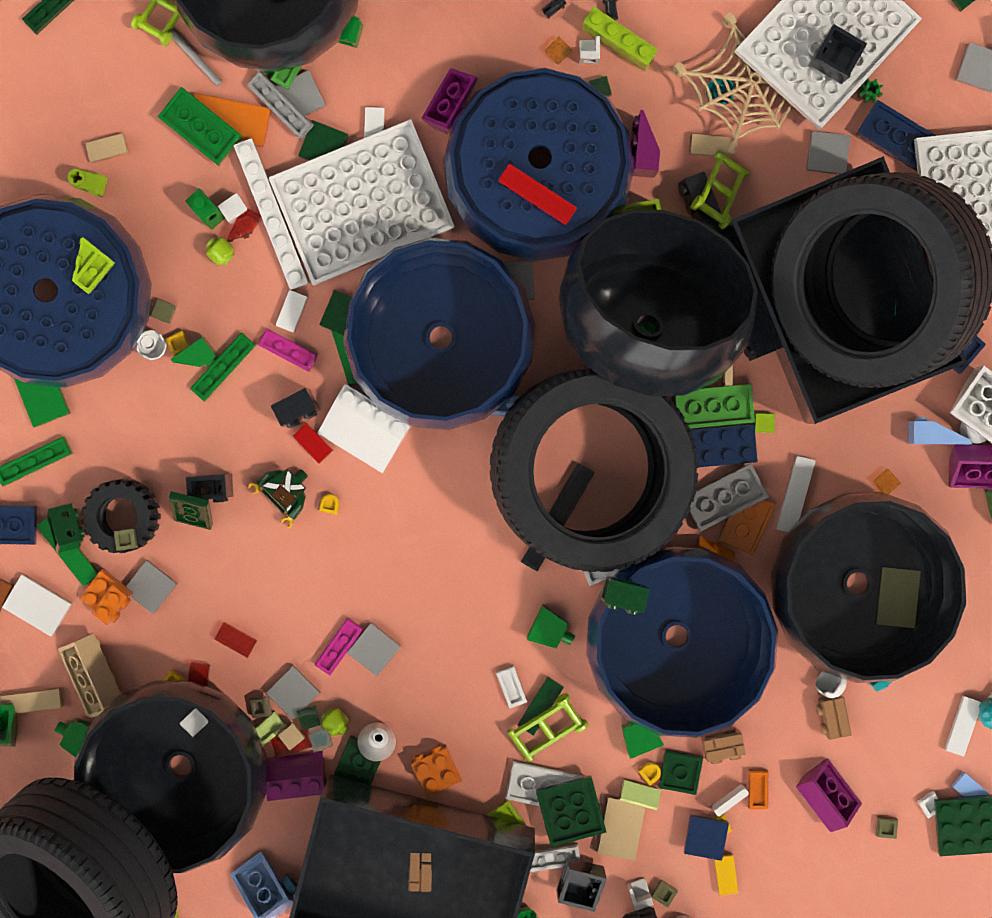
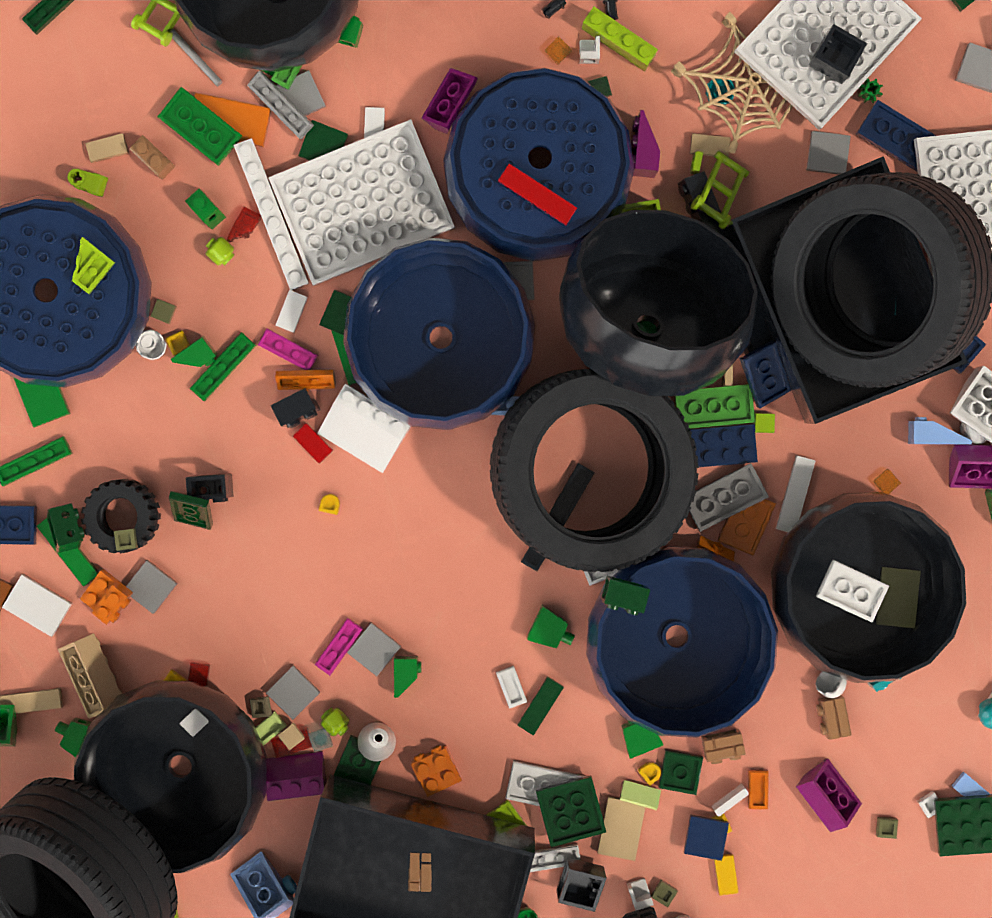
clear red tile [214,622,258,658] -> none
white panel [218,193,247,225] -> none
torso [248,469,308,529] -> none
clear green tile [297,706,320,731] -> none
lime piece [507,693,588,762] -> none
white tile [944,695,981,757] -> none
none -> medium nougat brick [130,135,175,180]
none -> orange plate [275,369,336,390]
none -> green slope [394,656,422,698]
none -> lime tile [690,151,703,175]
none -> dark blue tile [740,340,792,408]
none -> white tile [816,560,889,622]

